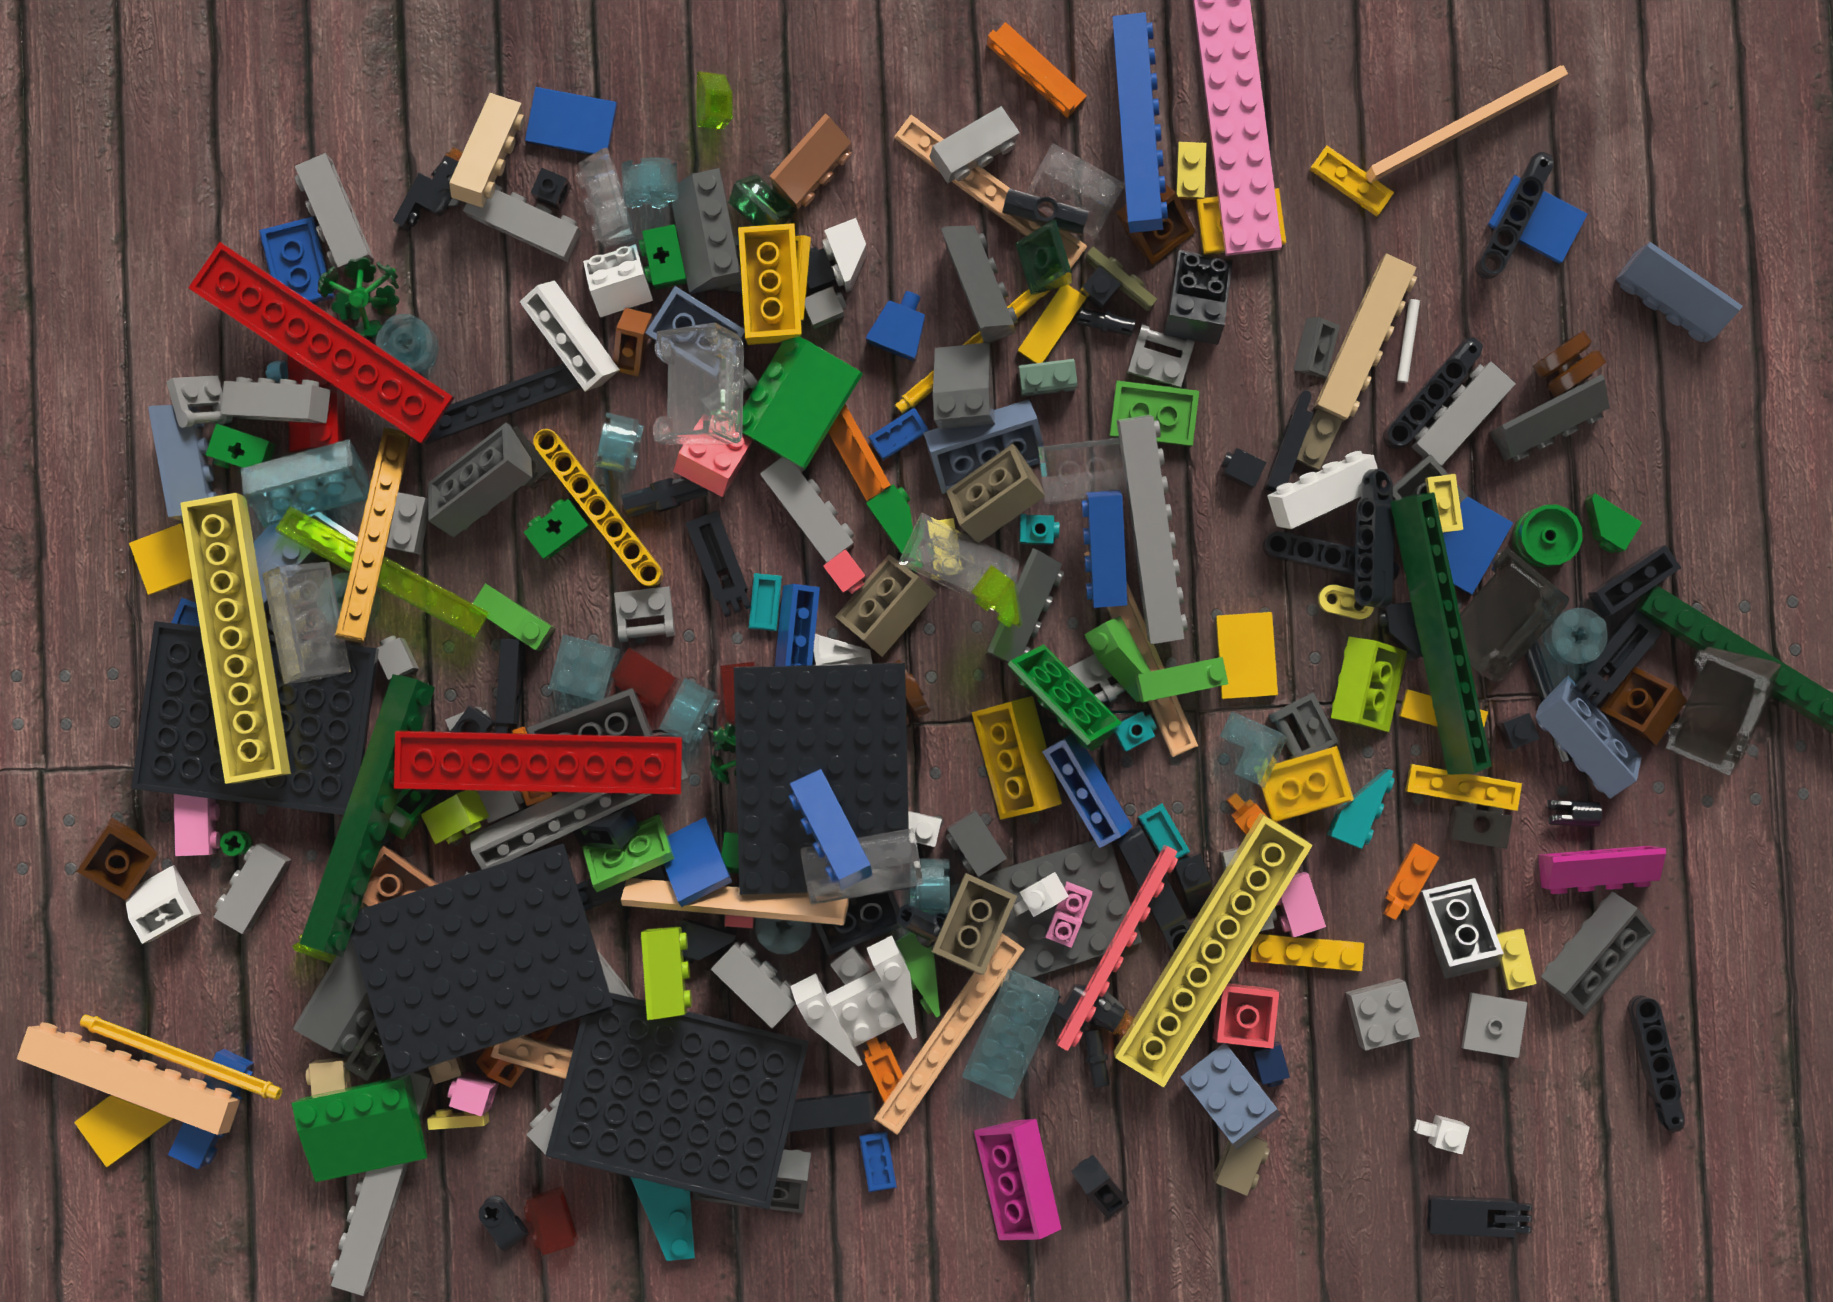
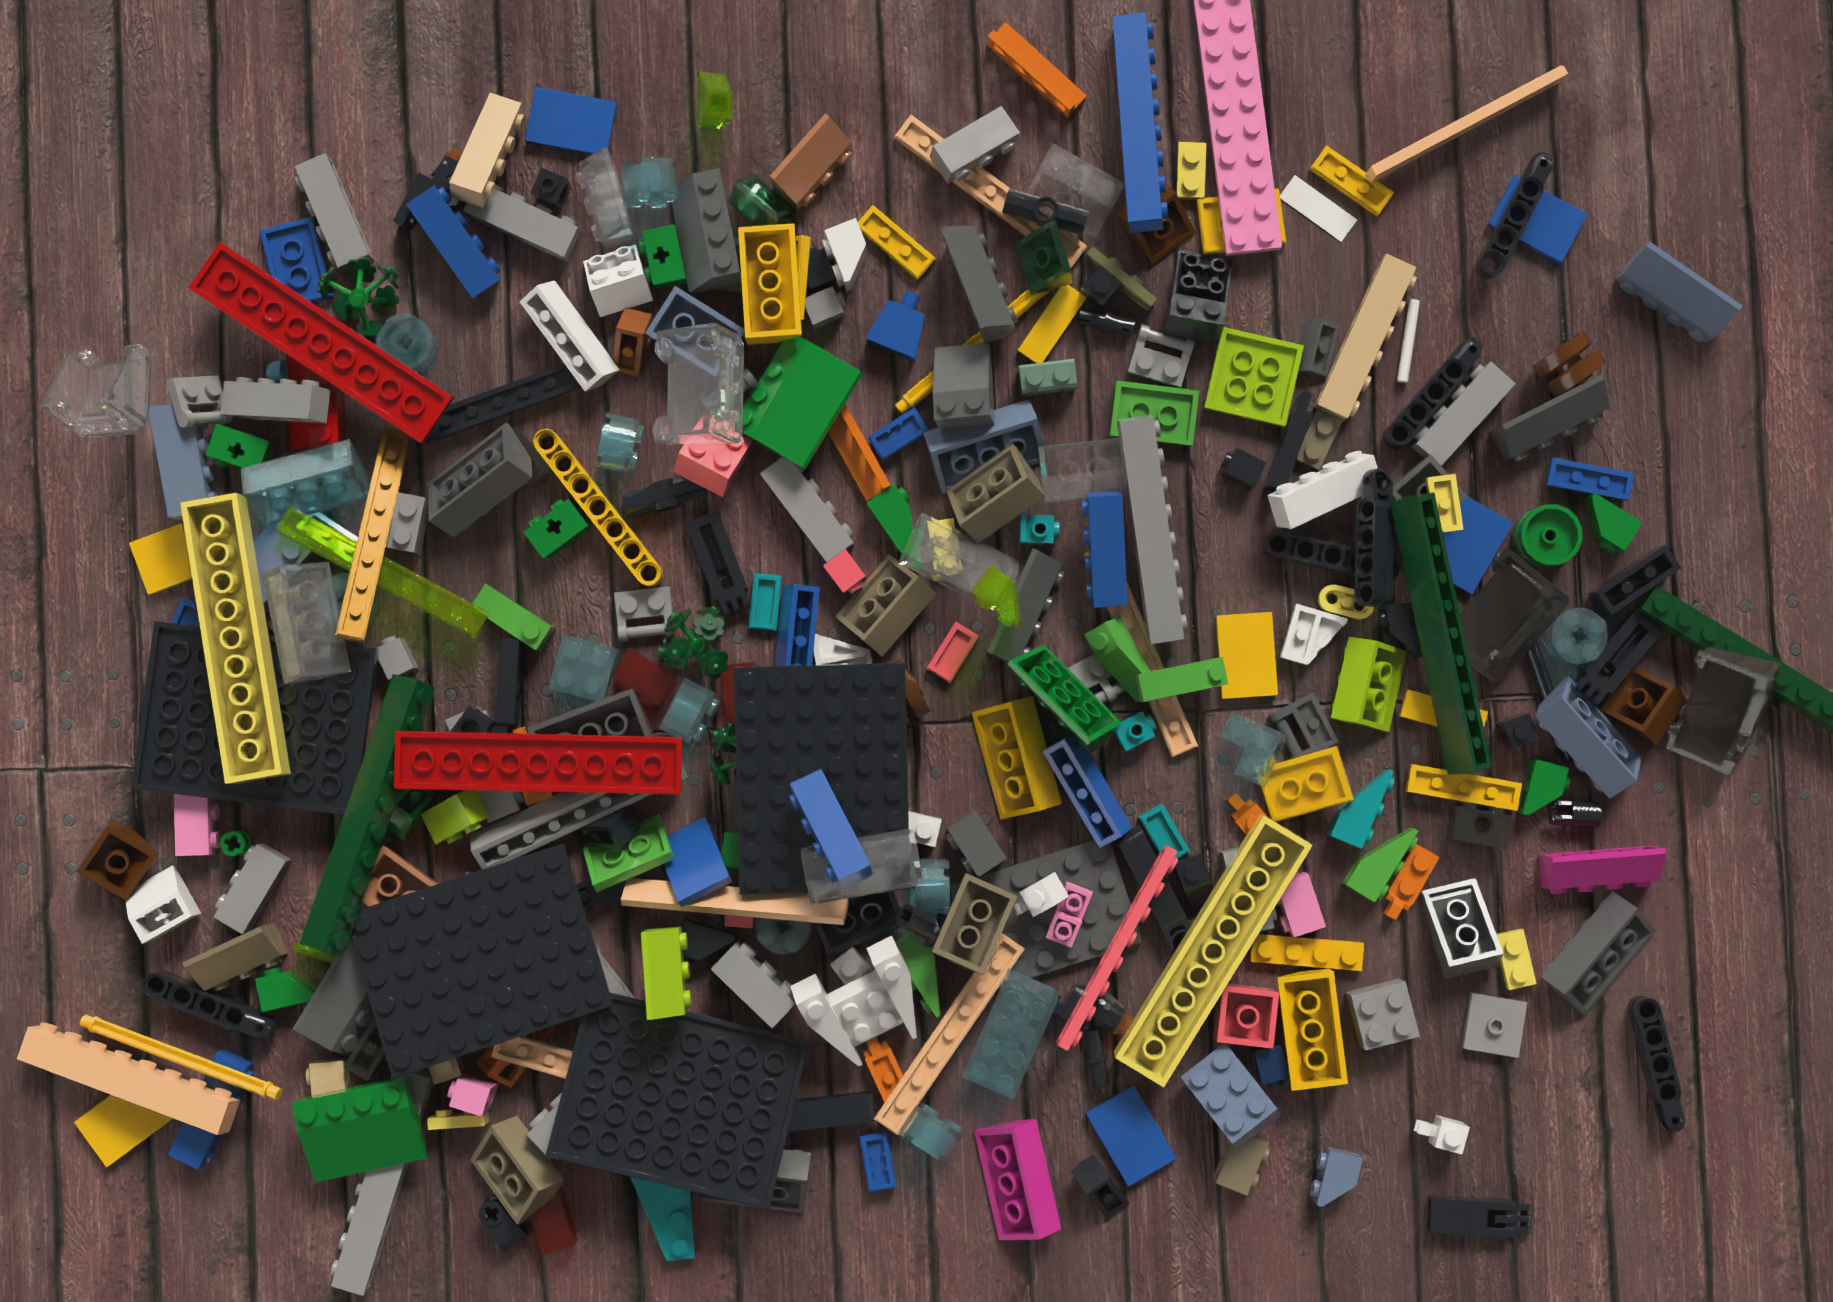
none -> clear windscreen [40,344,152,438]
none -> black piece [142,970,277,1037]
none -> dark tan slope [182,923,288,992]
none -> green slope [255,967,317,1012]
none -> blue brick [406,185,501,298]
none -> dark tan slope [470,1116,564,1225]
none -> dark green plant [656,606,729,680]
none -> yellow tile [858,205,936,280]
none -> clear light blue brick [898,1103,963,1165]
none -> coral tile [926,622,979,683]
none -> blue tile [1086,1084,1177,1187]
none -> lime plate [1203,327,1304,427]
none -> yellow slope [1277,968,1348,1091]
none -> white sticker [1280,175,1357,242]
none -> white wing [1280,604,1348,665]
none -> sand blue slope [1310,1146,1363,1207]
none -> bright green slope [1342,828,1418,902]
none -> green slope [1516,759,1570,815]
none -> blue plate [1545,458,1634,501]

